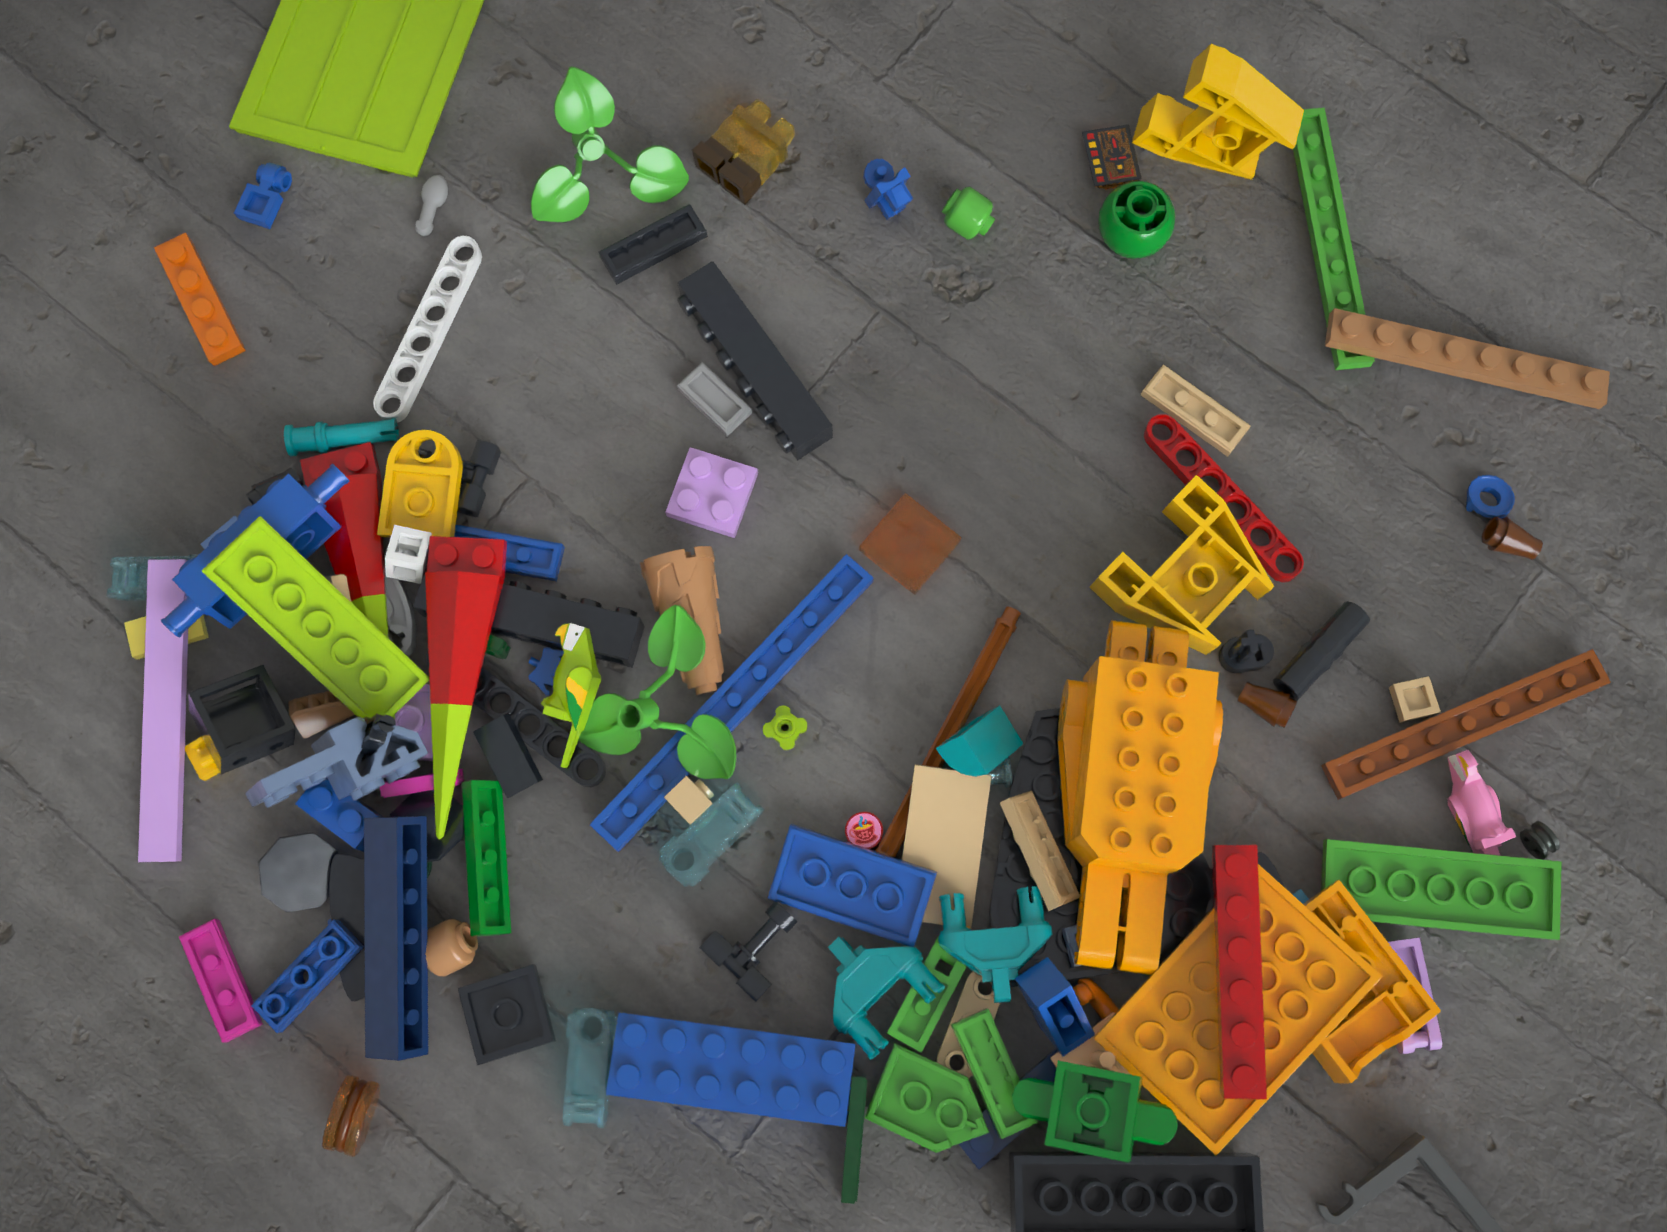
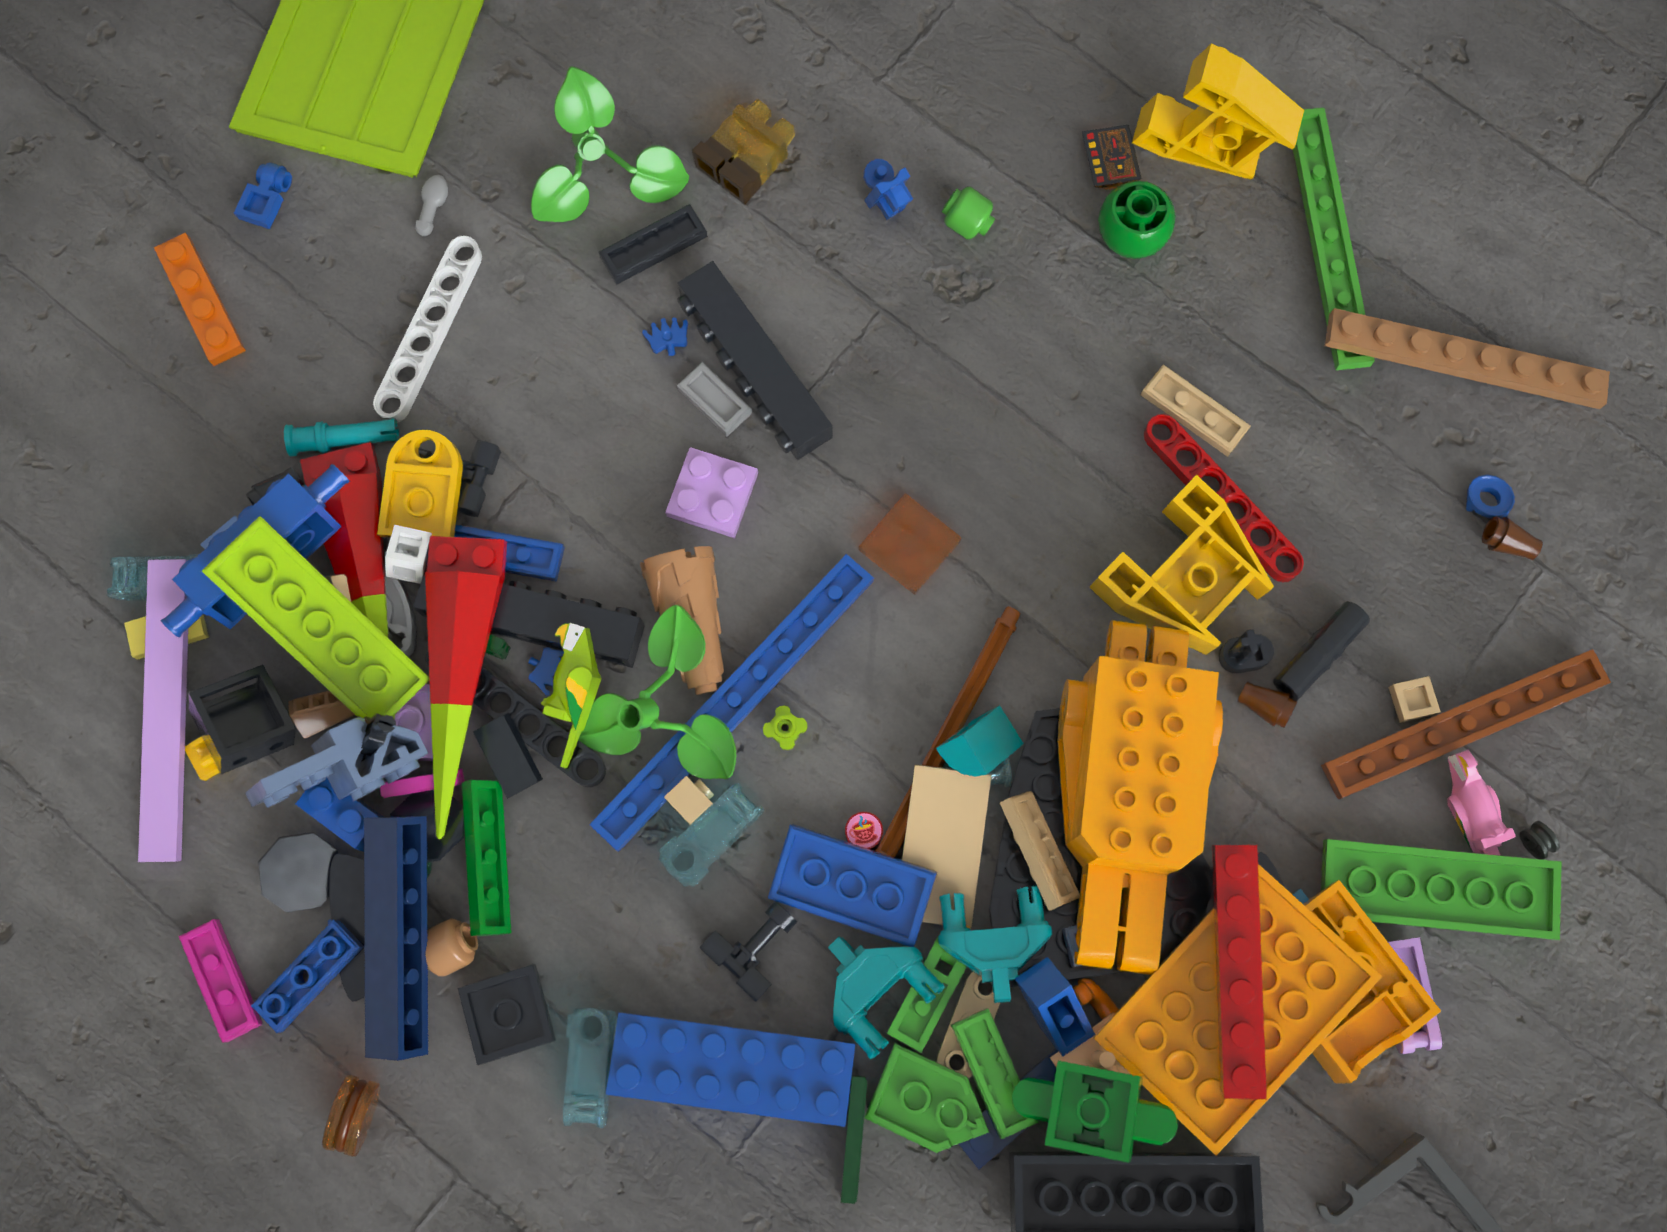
none -> blue piece [642,318,688,356]

